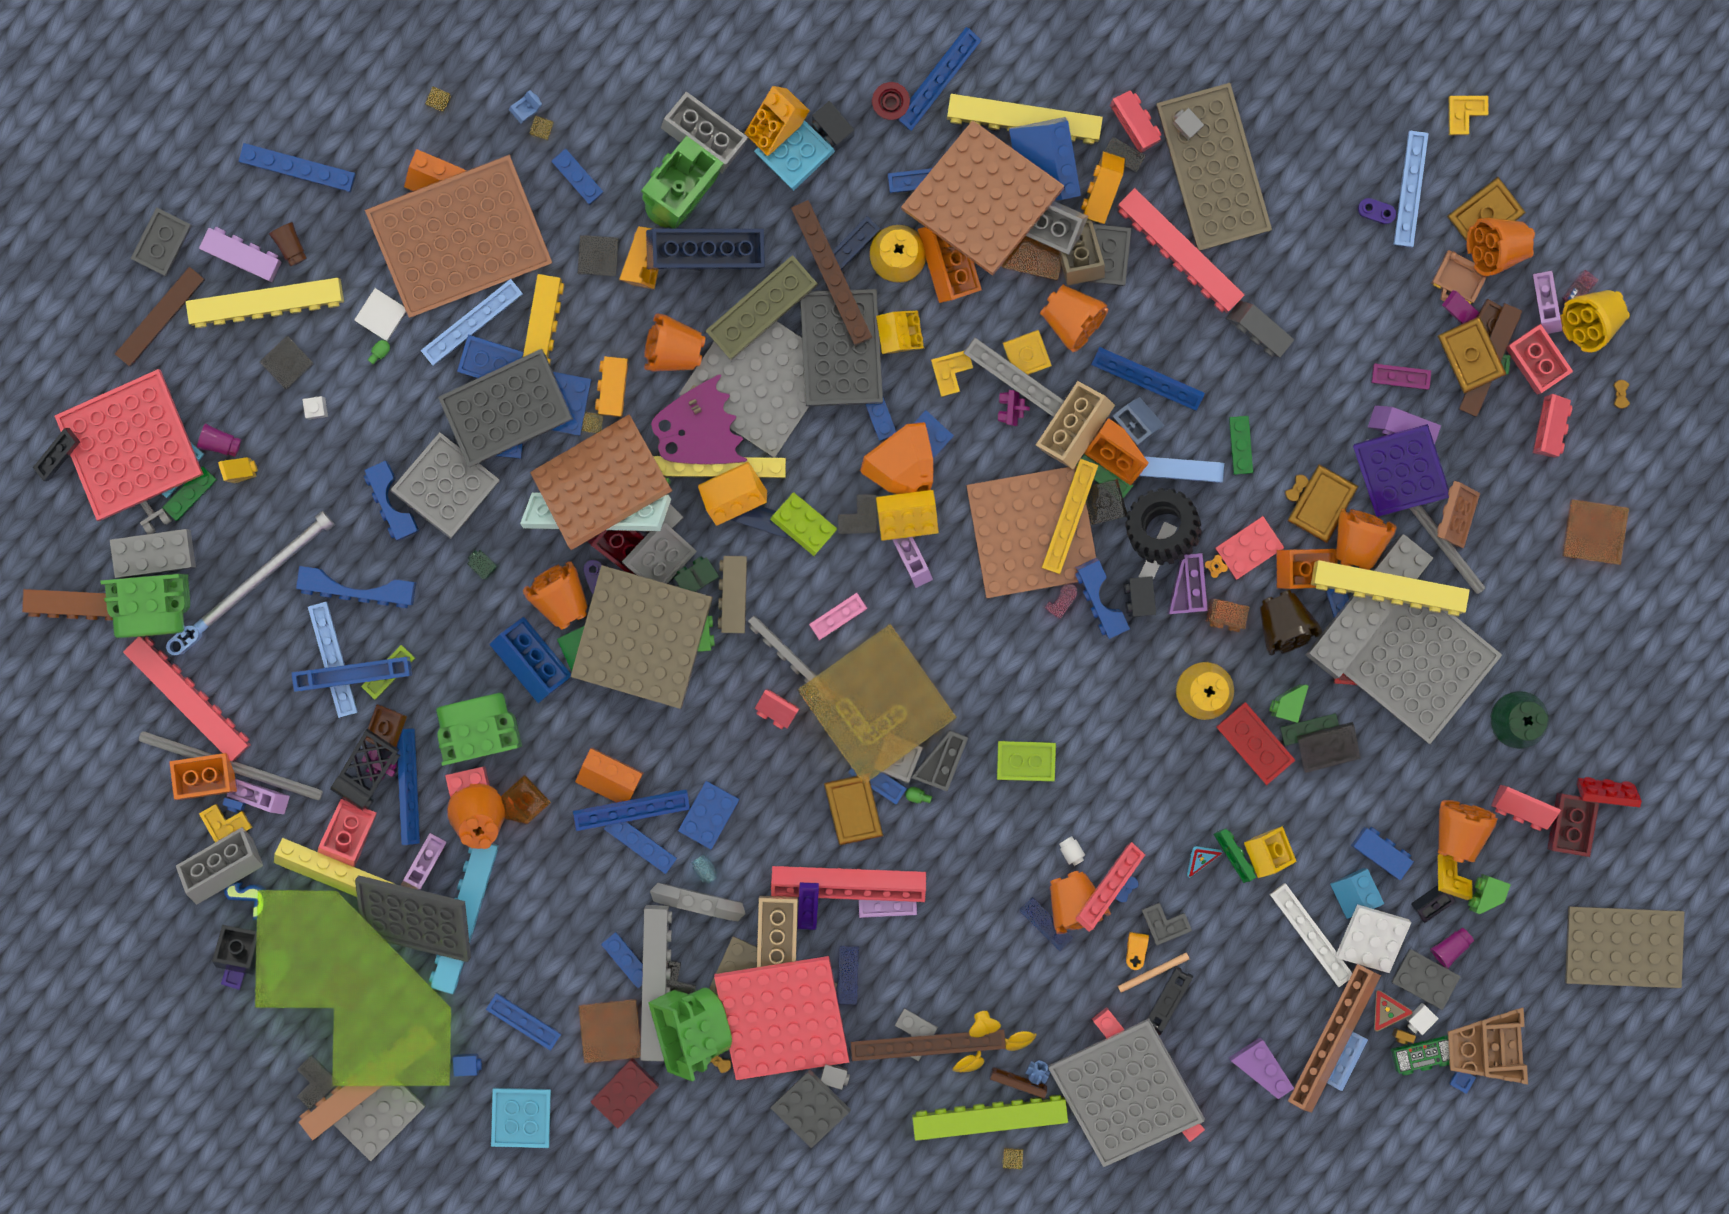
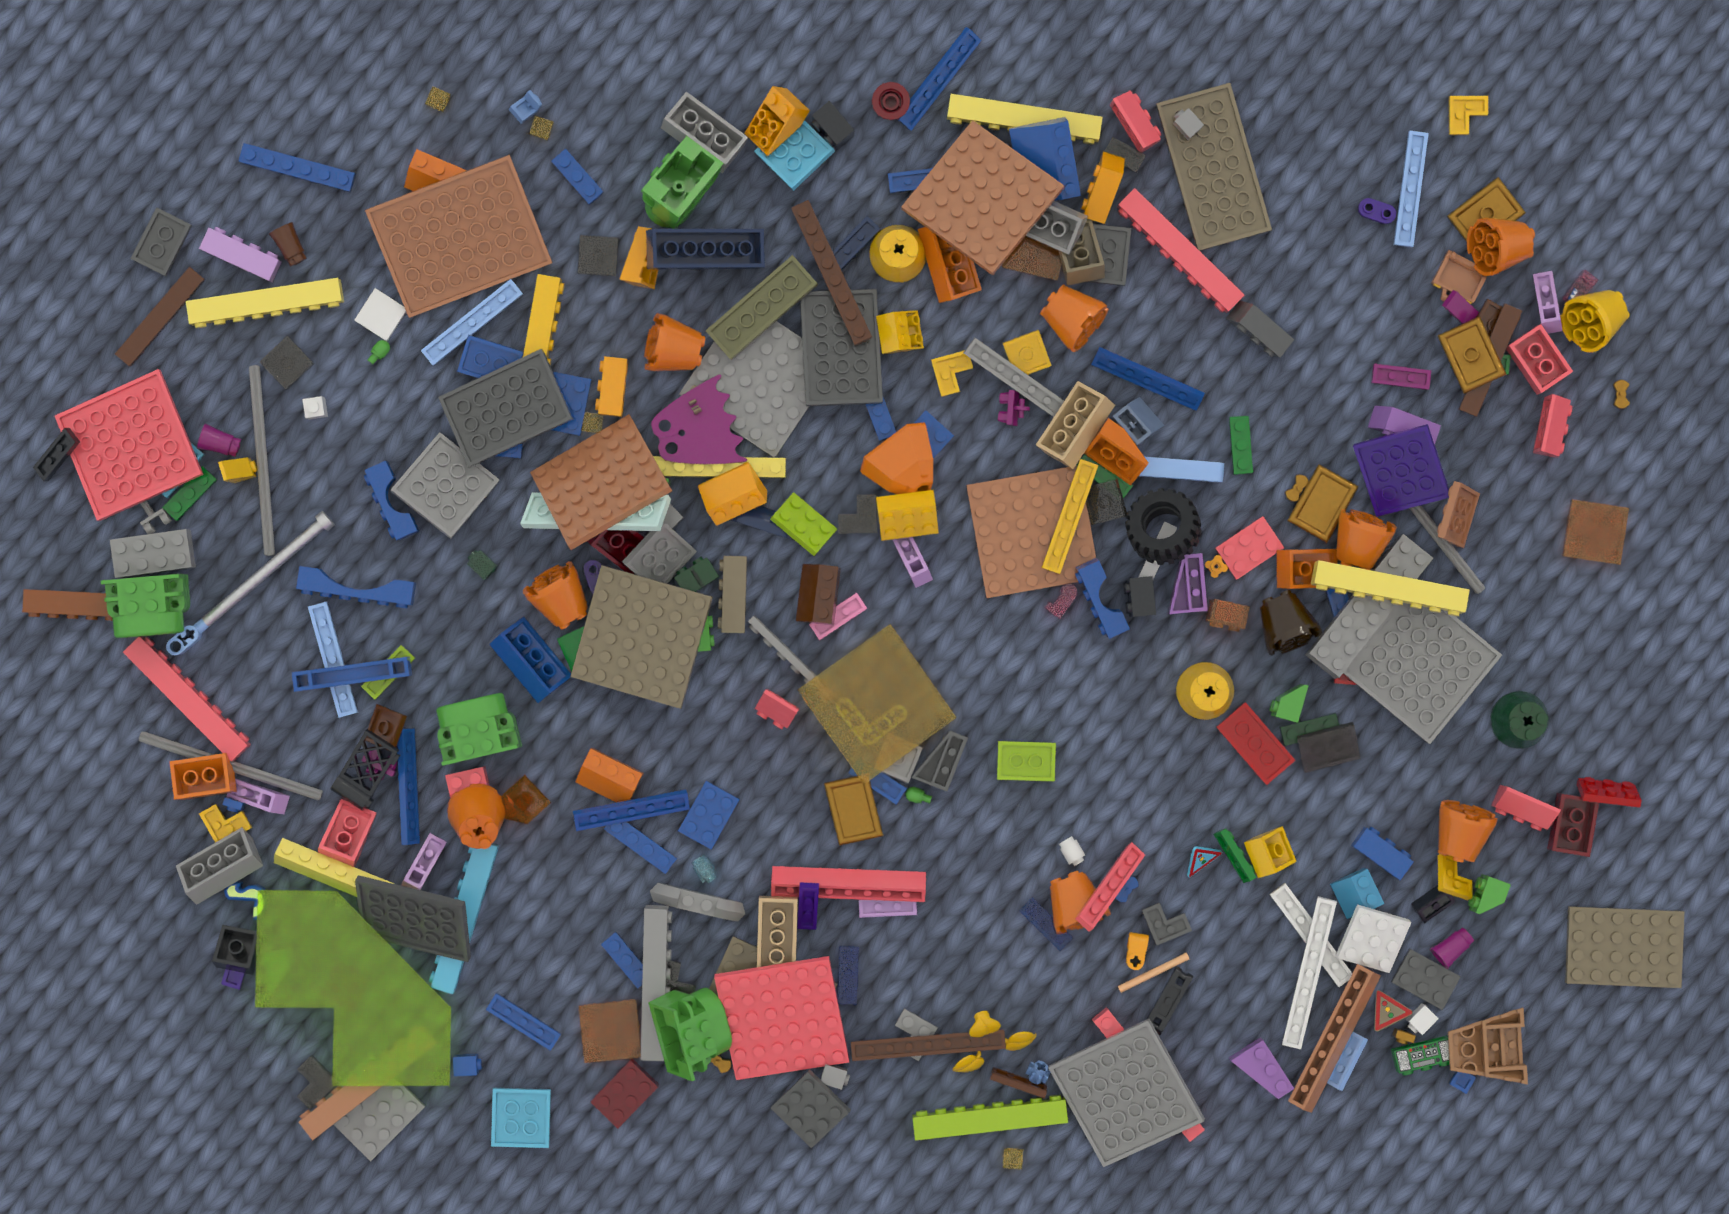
none -> light grey axle [249,365,275,556]
none -> reddish brown slope [796,564,841,626]
none -> white plate [1282,896,1337,1049]

